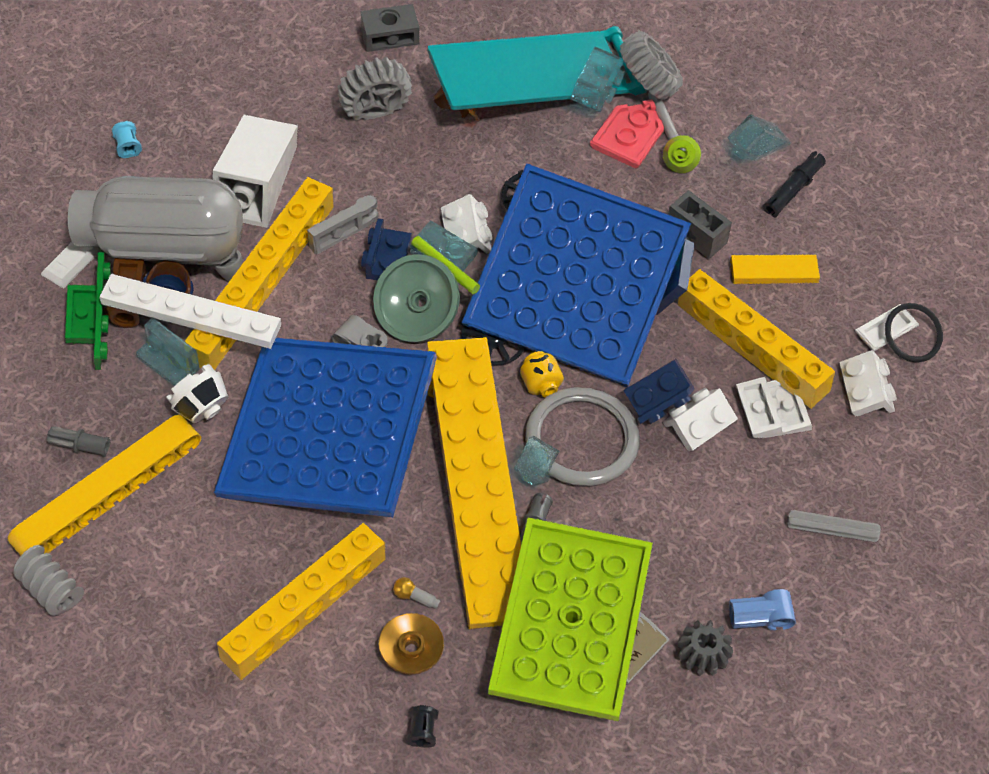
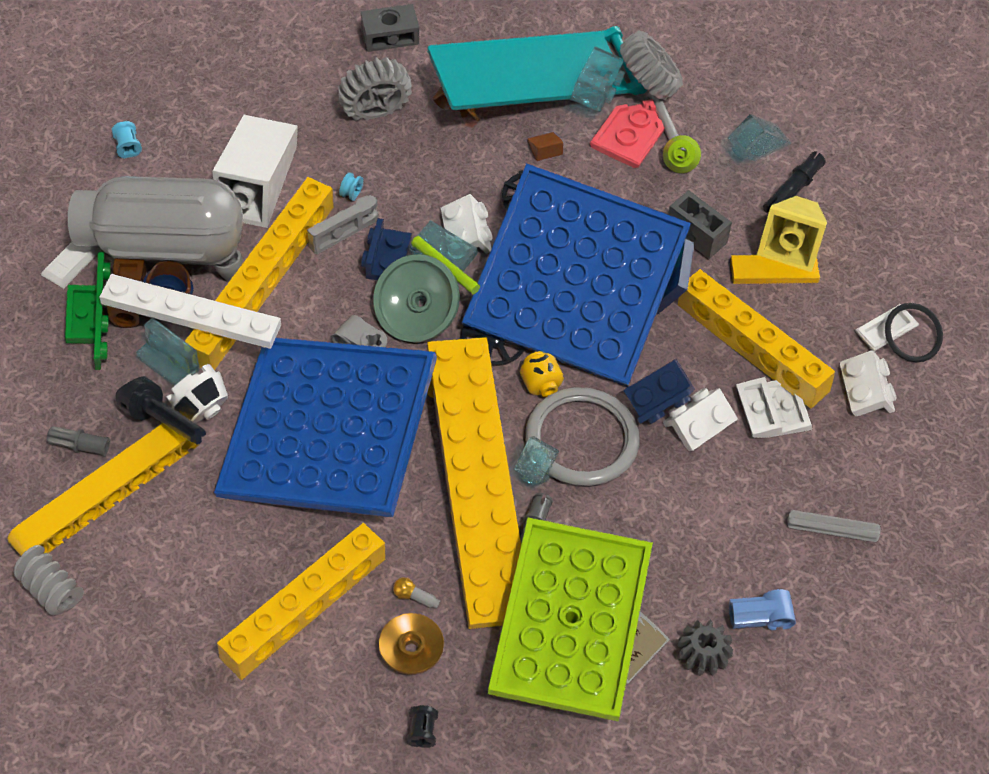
none -> black piece [116,376,206,445]
none -> medium azure bush [339,172,364,201]
none -> dark orange slope [527,132,564,161]
none -> light yellow slope [757,196,827,272]

